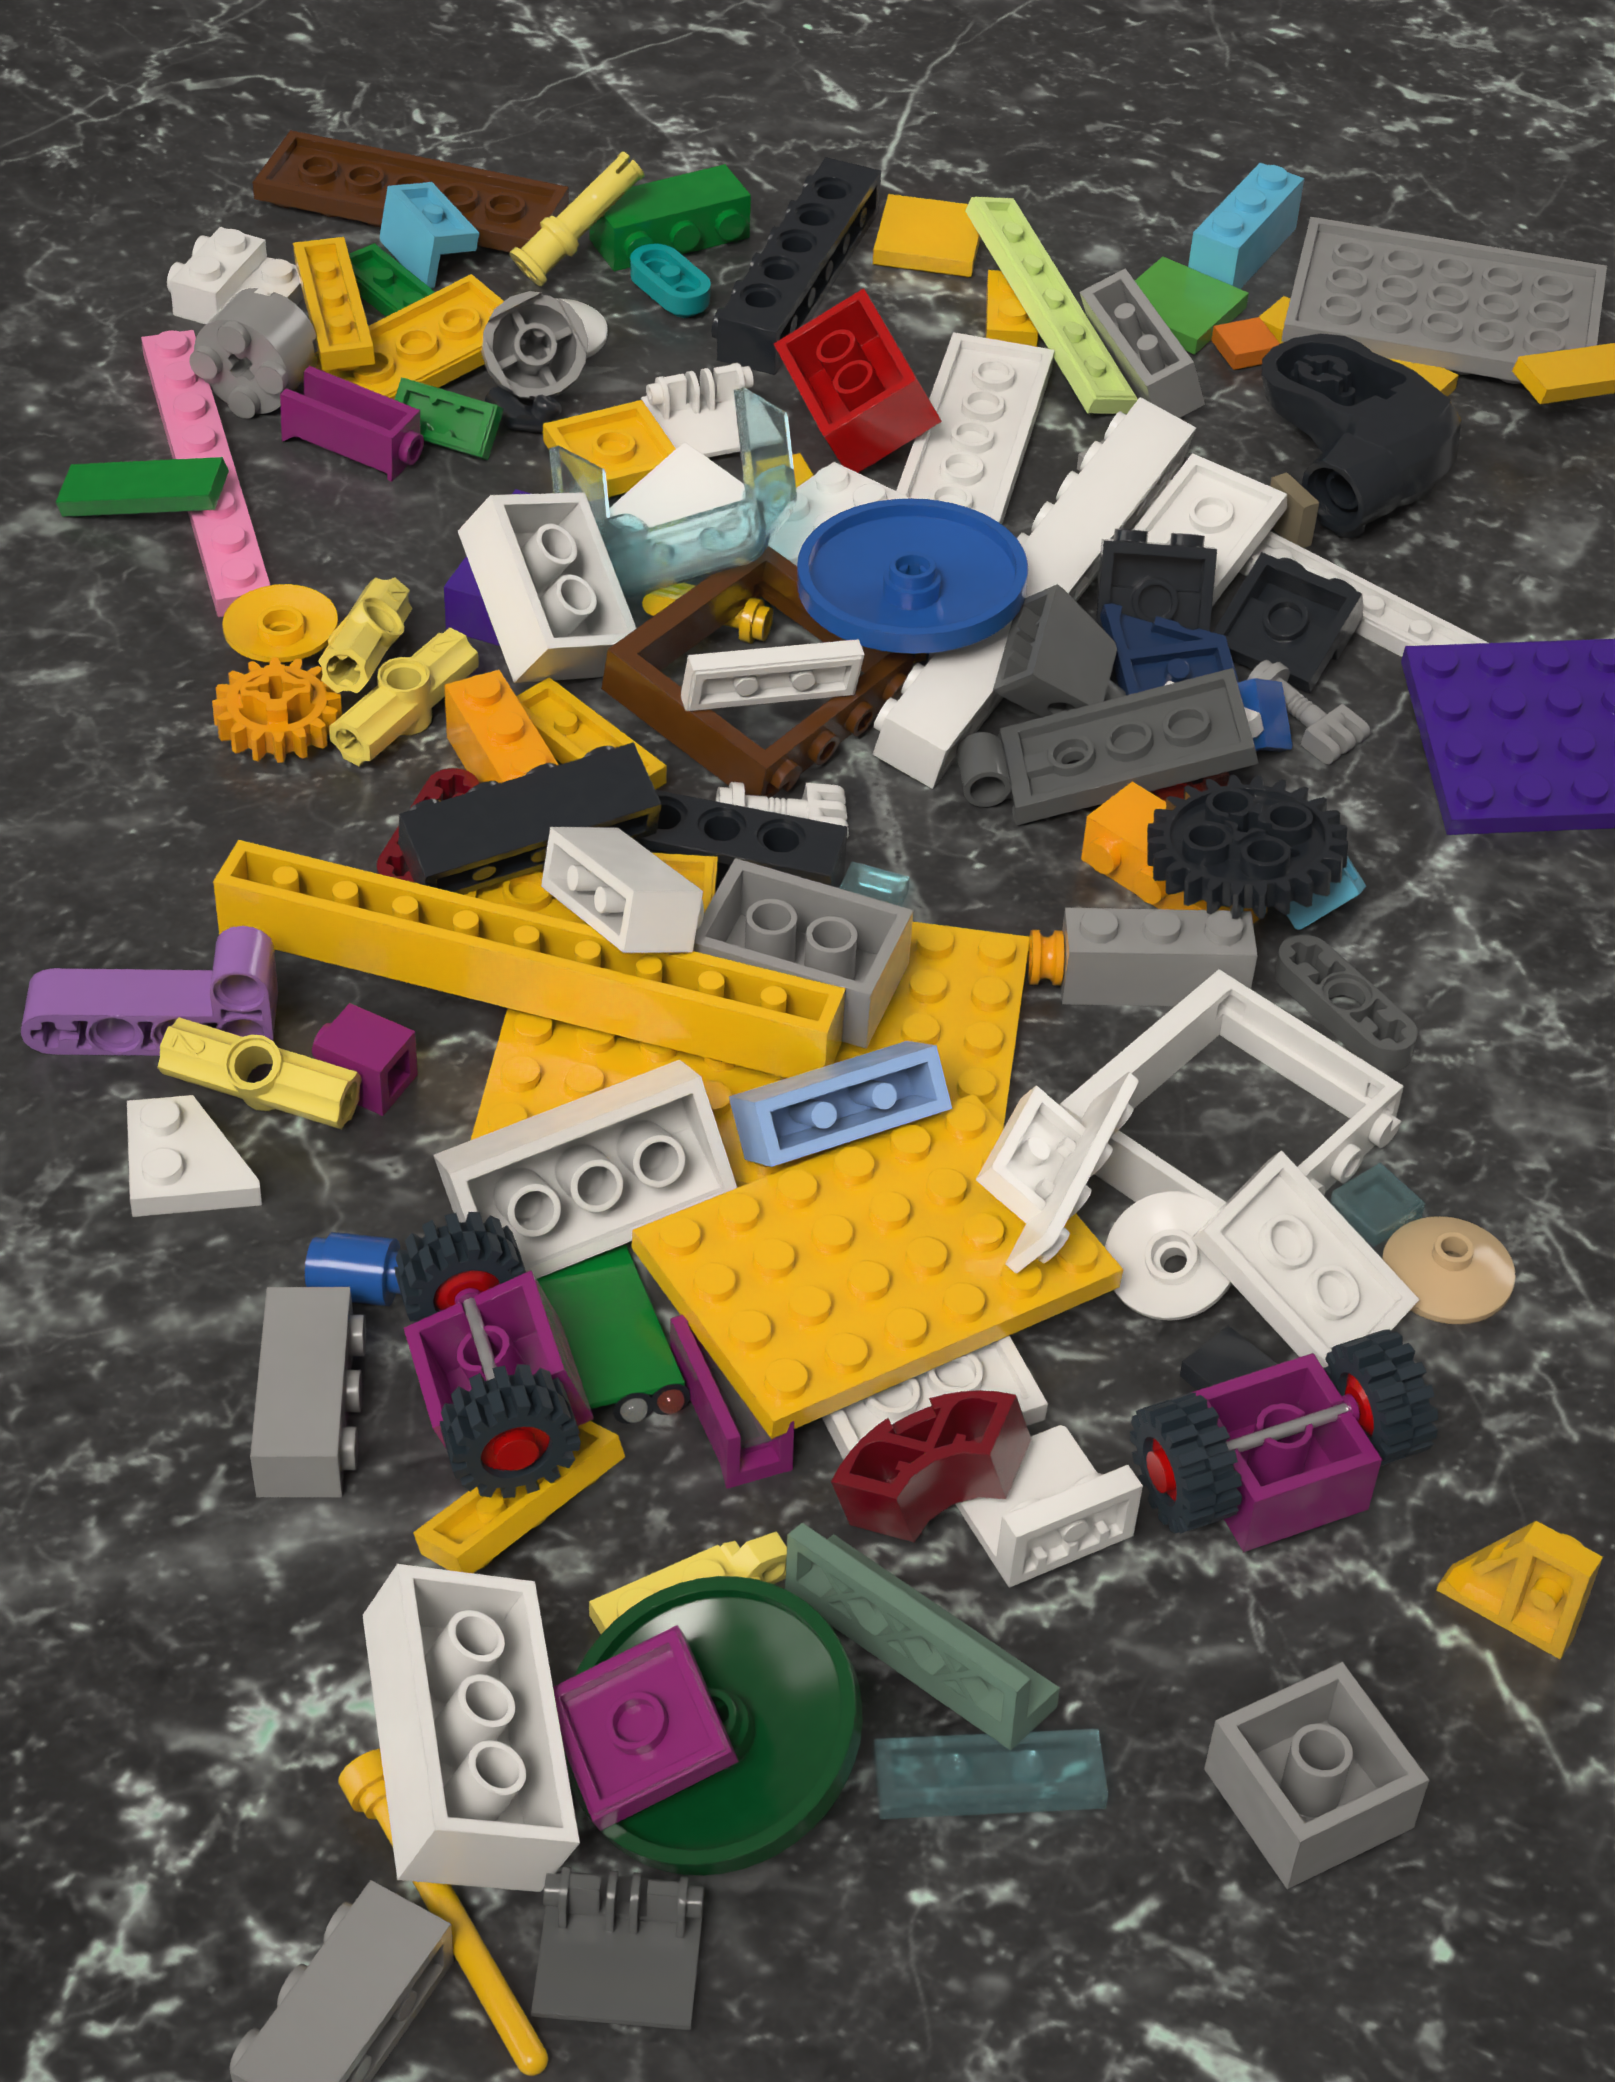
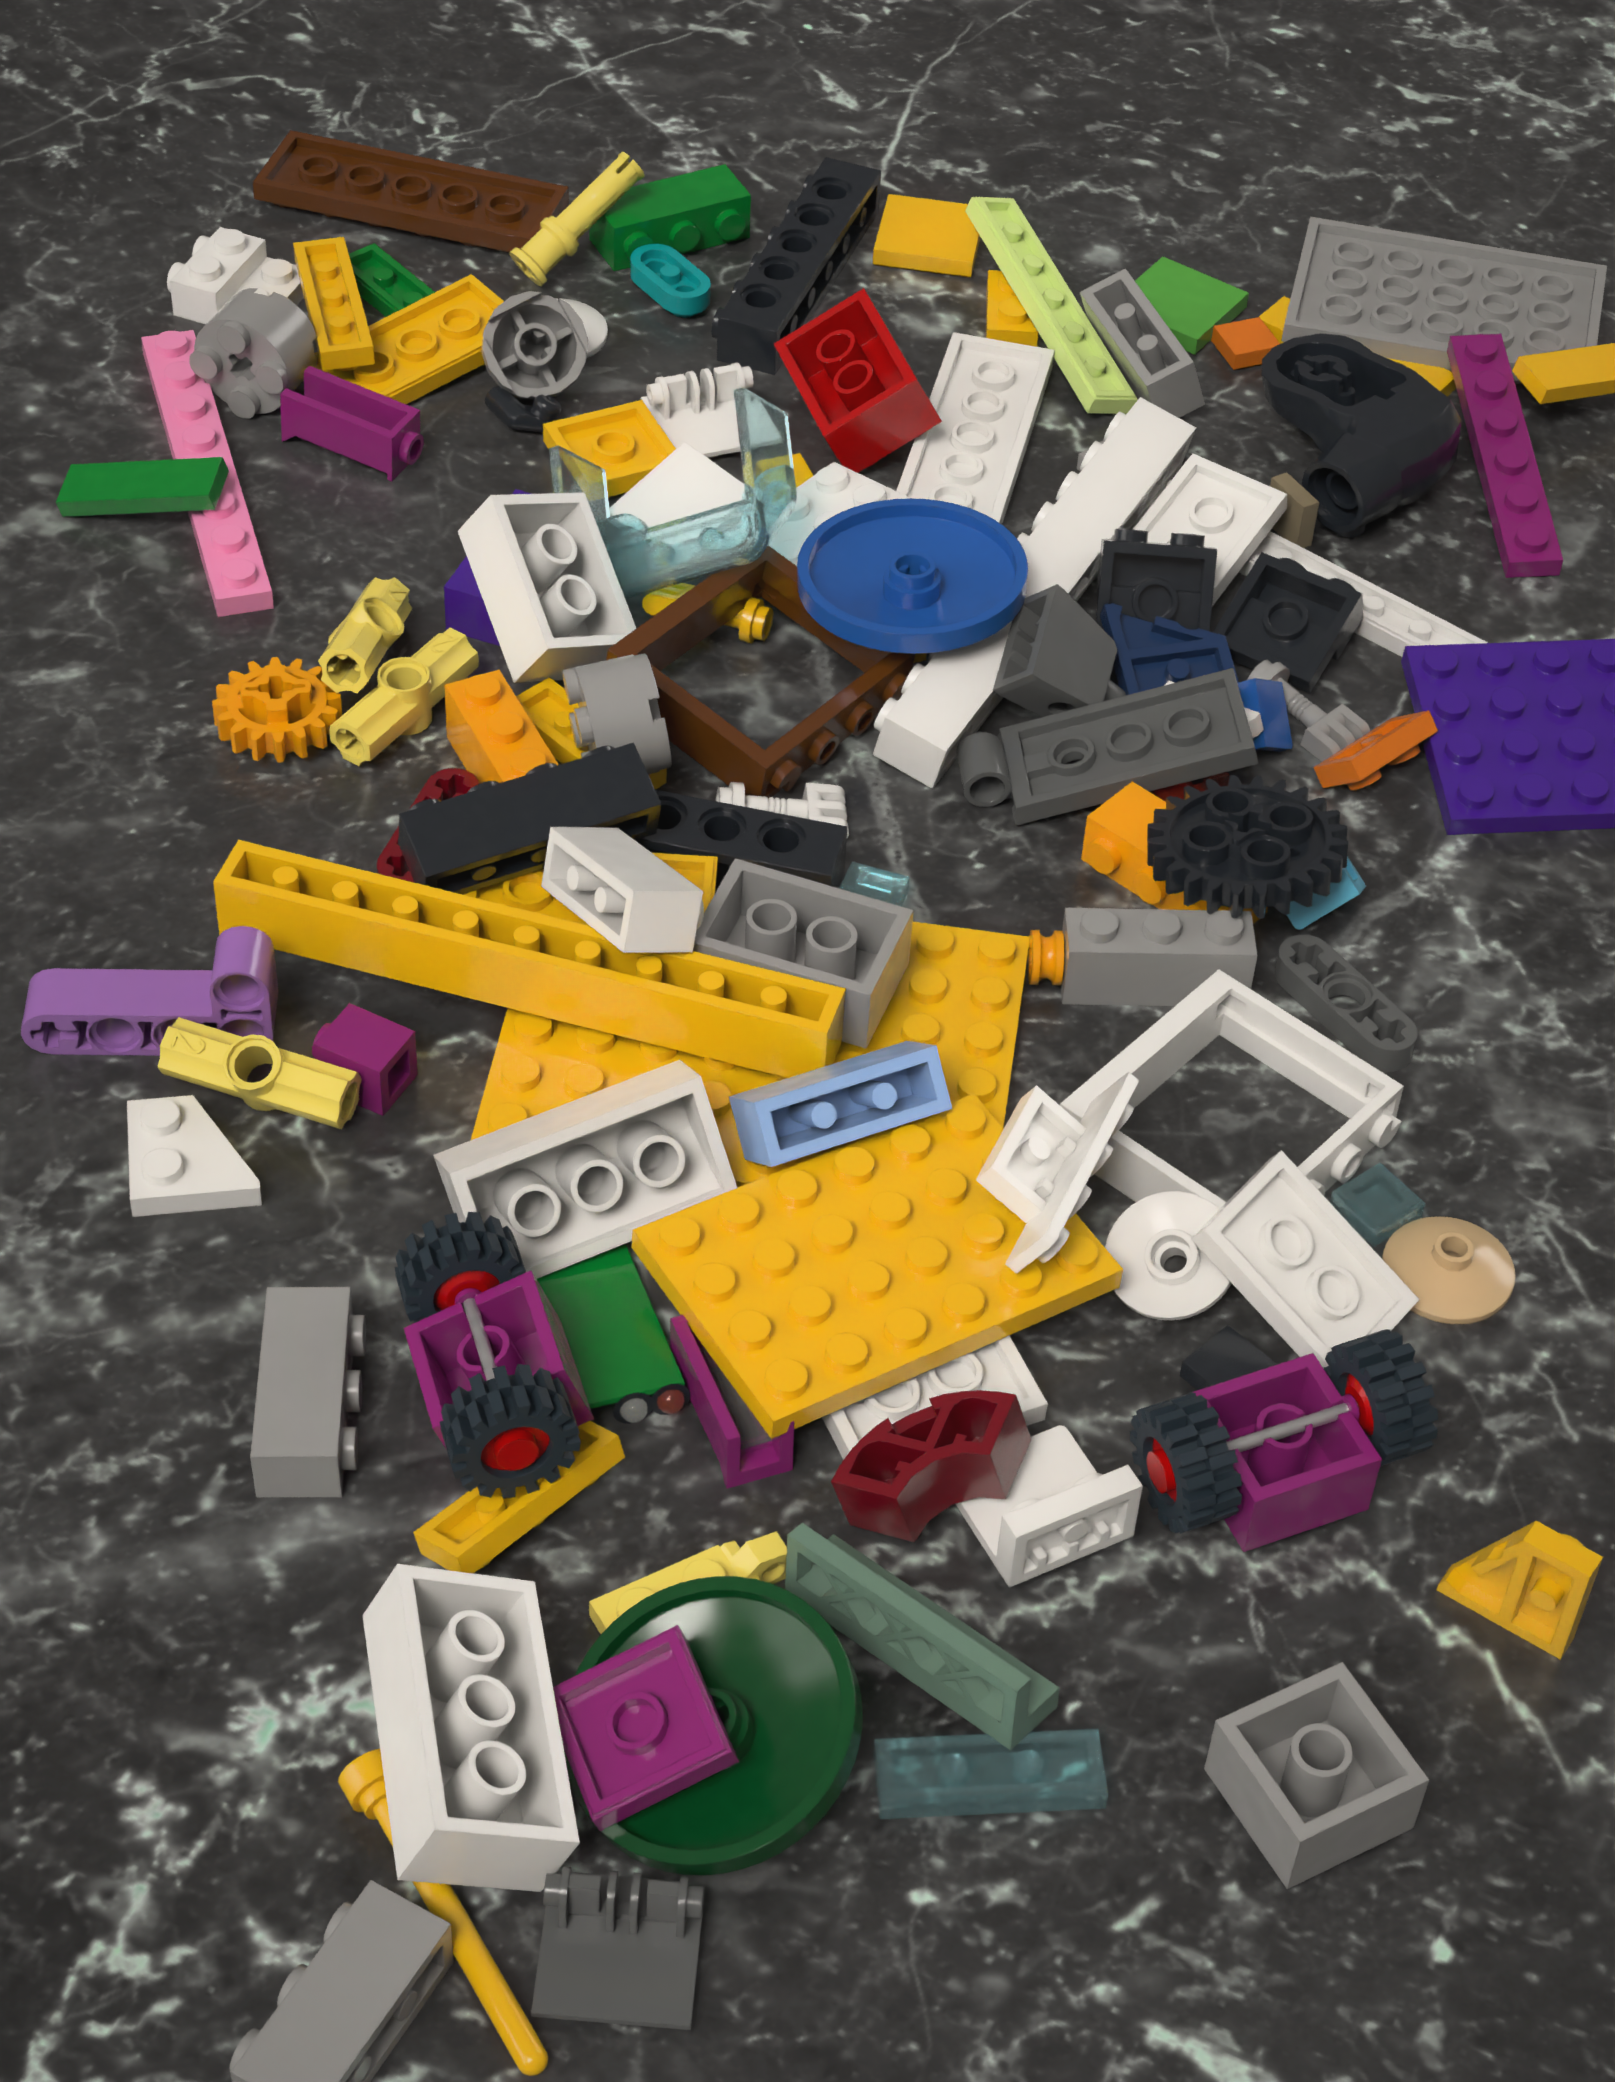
yellow dish [222,584,338,663] -> none
blue brick [305,1232,401,1306] -> none
medium azure panel [380,182,479,289] -> none
green plate [394,377,504,460] -> none
white tile [681,639,865,711] -> none
medium azure brick [1188,163,1304,289] -> none
none -> light grey brick [562,653,672,774]
none -> orange plate [1313,710,1438,791]
none -> magenta plate [1447,334,1563,578]

